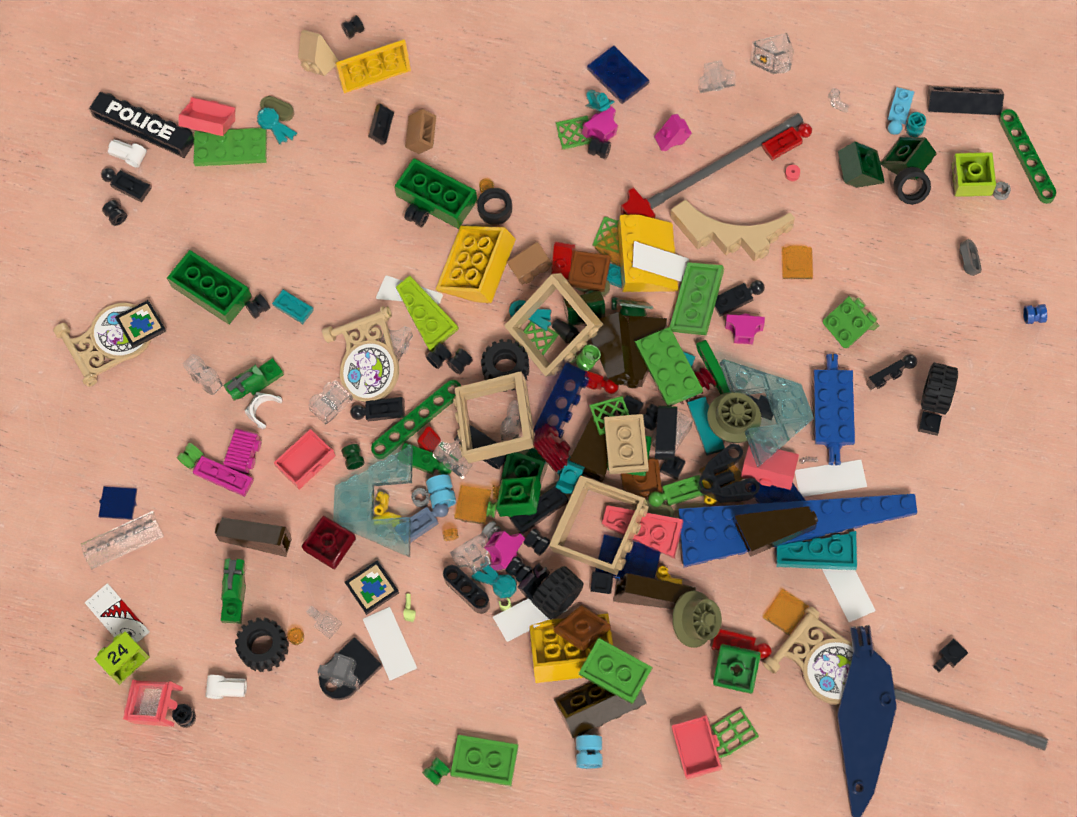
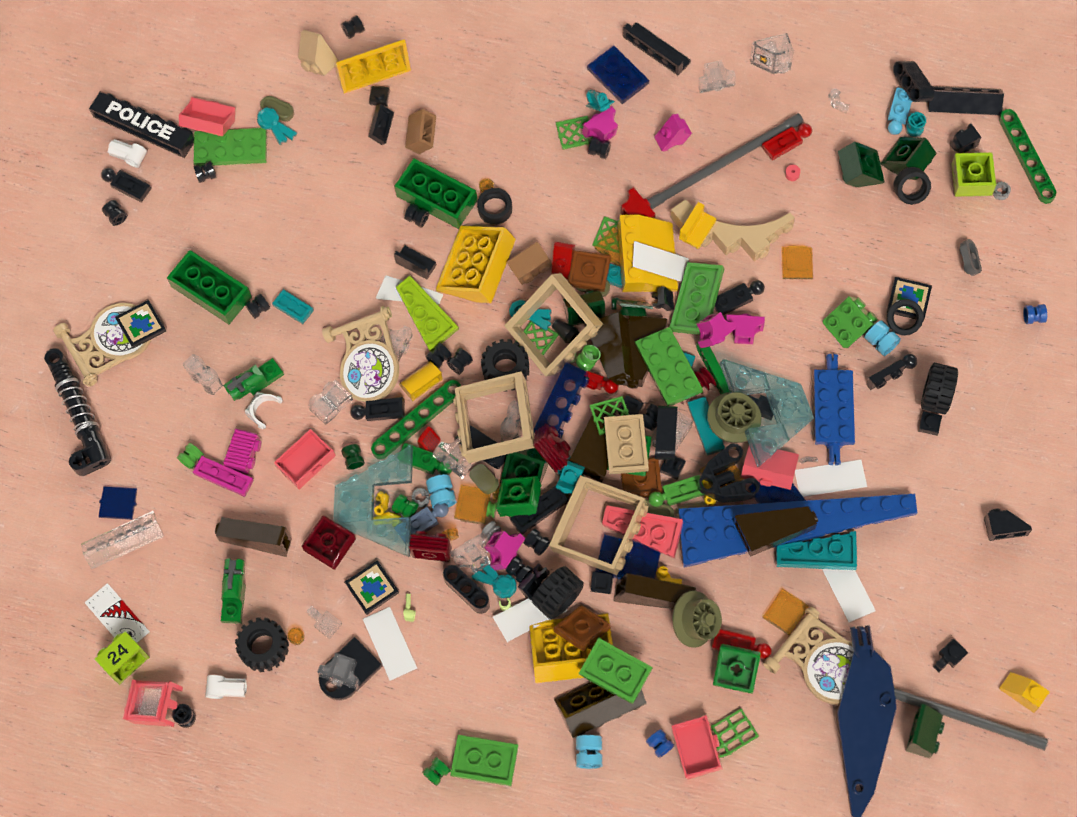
none -> black piece [44,348,111,476]
none -> black wheel [193,161,217,183]
none -> black plate [369,86,390,106]
none -> green wheel [392,494,419,519]
none -> black panel [394,246,437,280]
none -> yellow brick [399,362,443,402]
none -> dark red brick [408,531,452,562]
none -> olive tile [470,464,499,494]
none -> black panel [623,22,691,76]
none -> blue wheel [646,729,674,758]
none -> black tile [652,286,674,311]
none -> yellow panel [679,202,716,249]
none -> dark pink brick [697,312,737,348]
none -> medium azure wheel [864,320,901,356]
none -> tile [886,277,932,321]
none -> black tyre [887,299,924,336]
none -> black beam [893,61,935,102]
none -> dark green slope [906,704,945,758]
none -> black brick [950,123,982,153]
none -> black slope [984,509,1032,541]
none -> yellow slope [999,672,1050,713]

